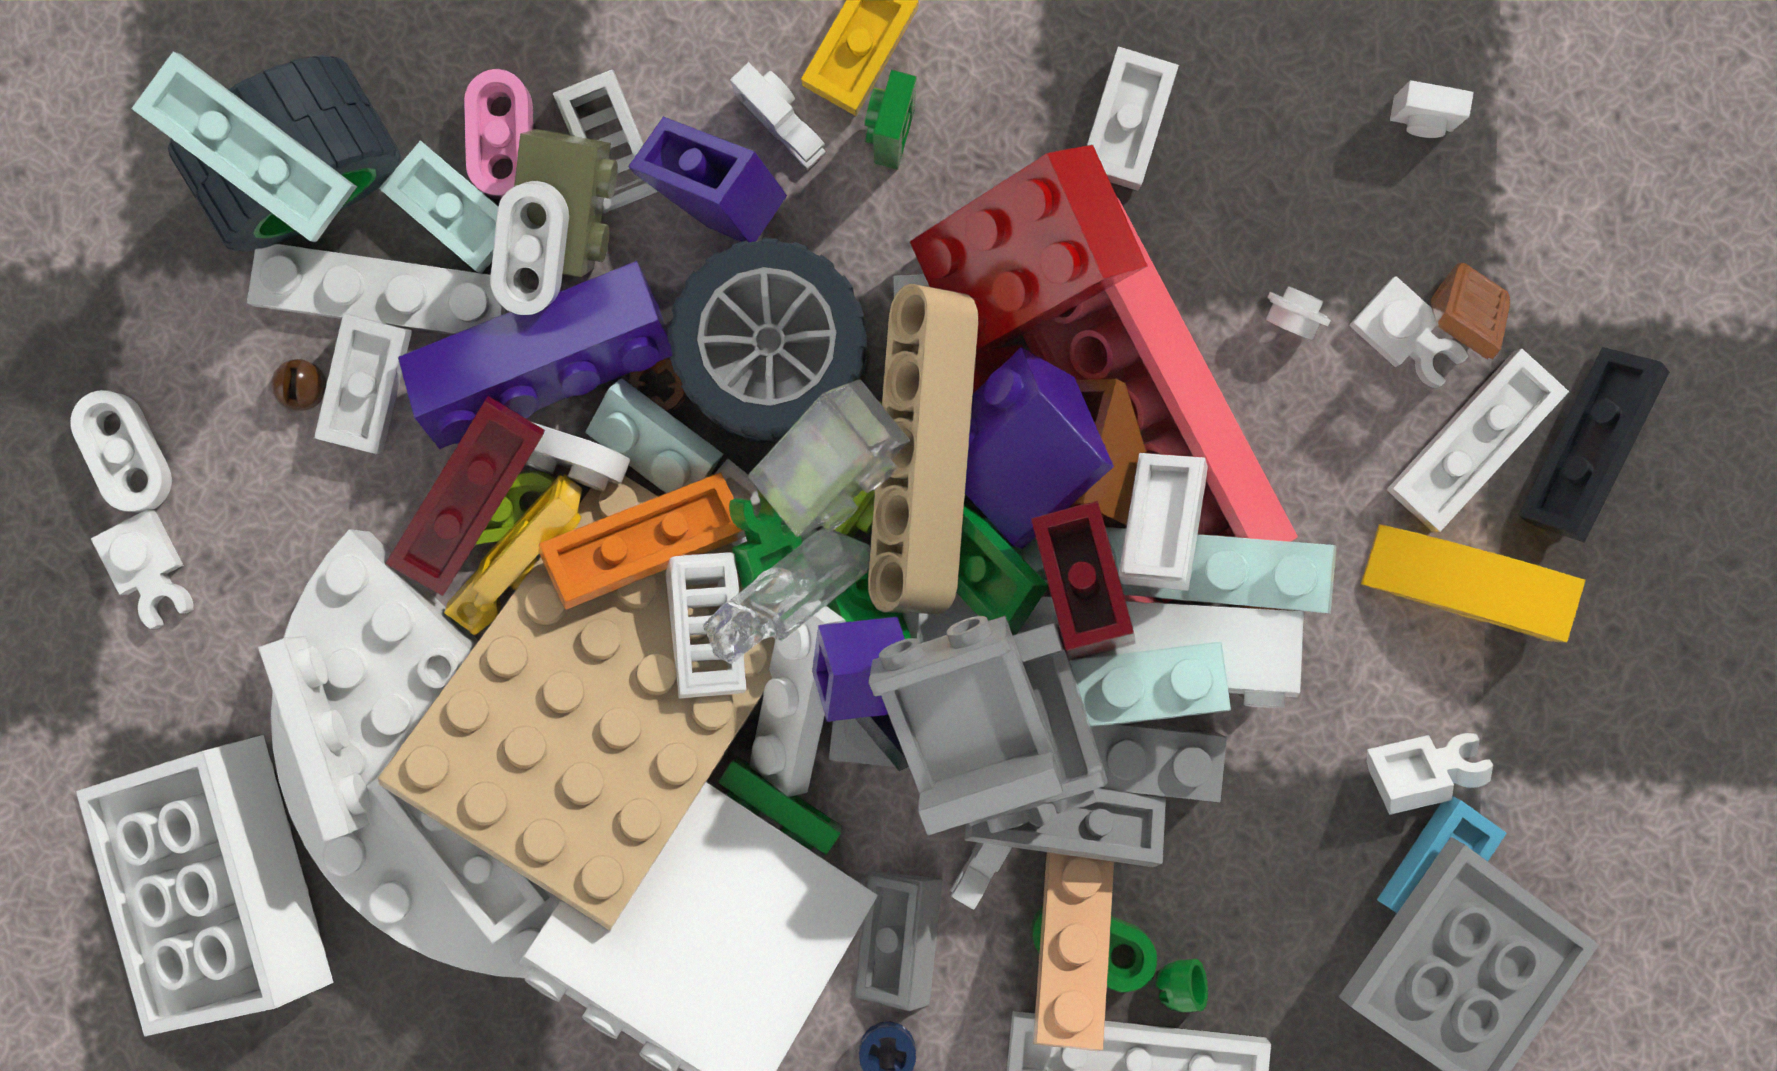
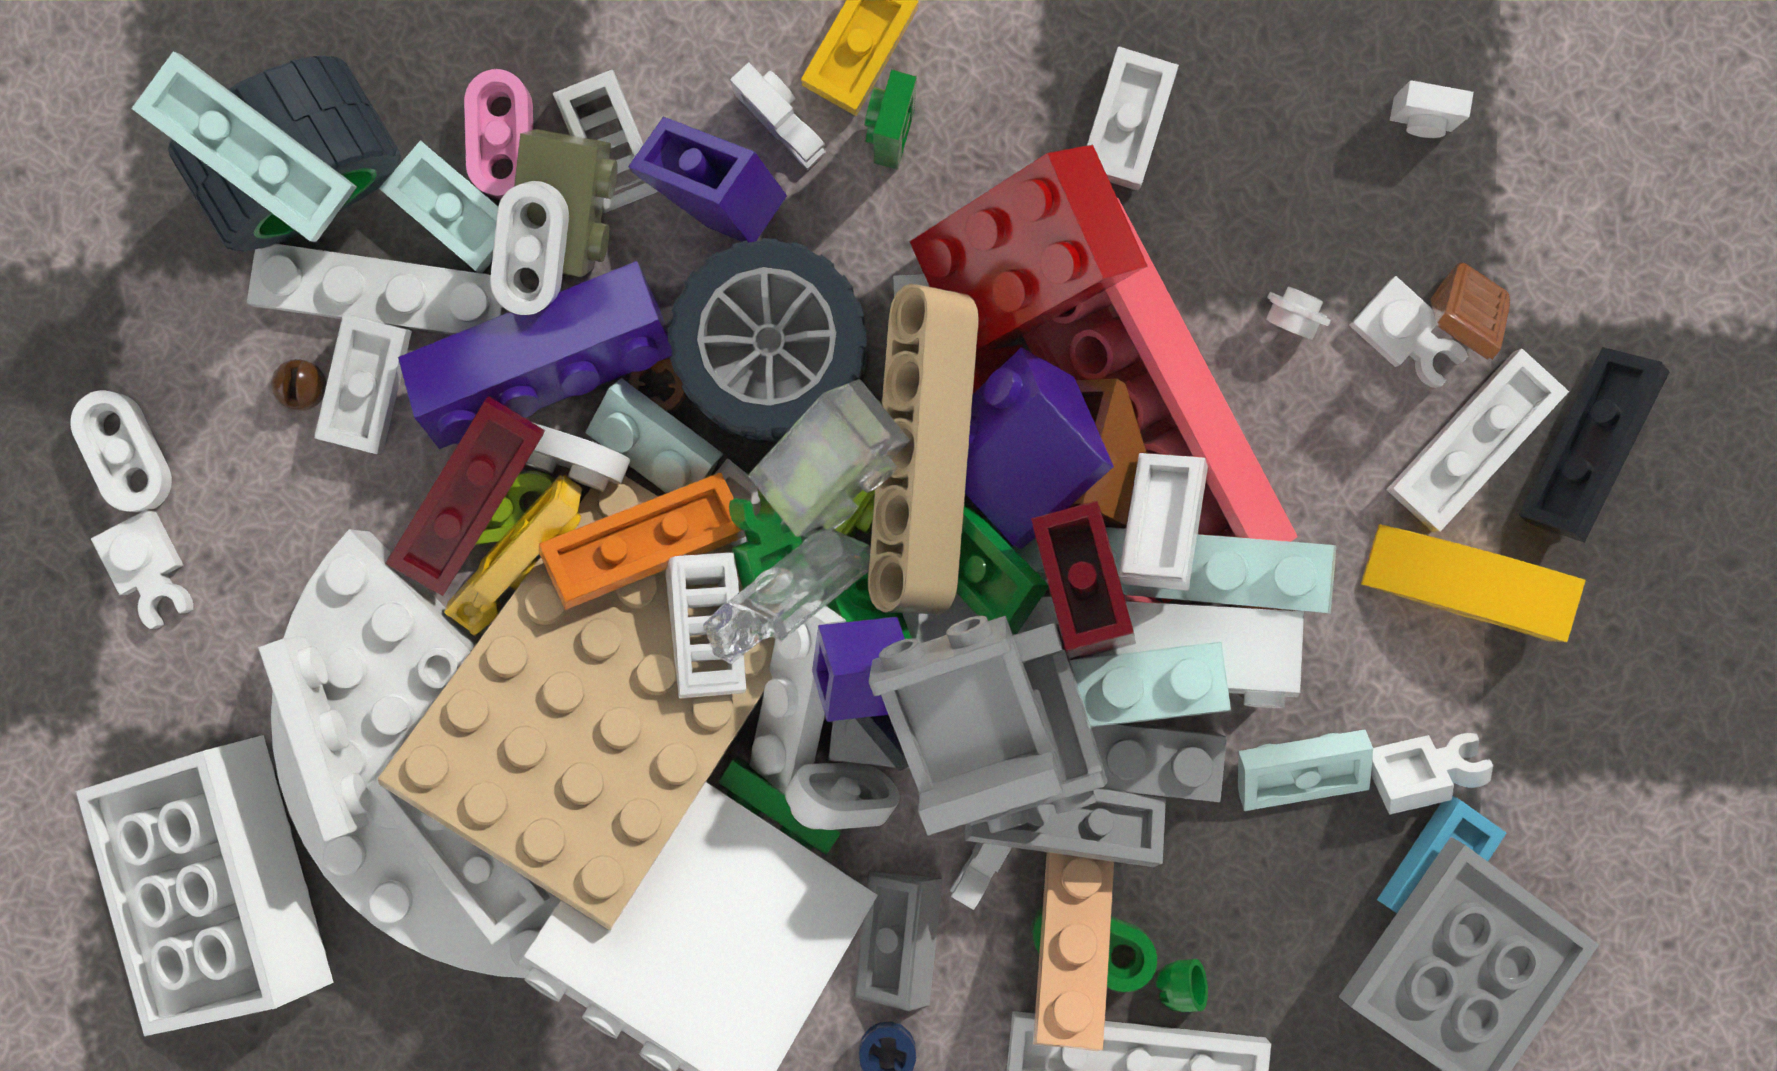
none -> white plate [785,762,900,830]
none -> light aqua plate [1238,730,1373,811]

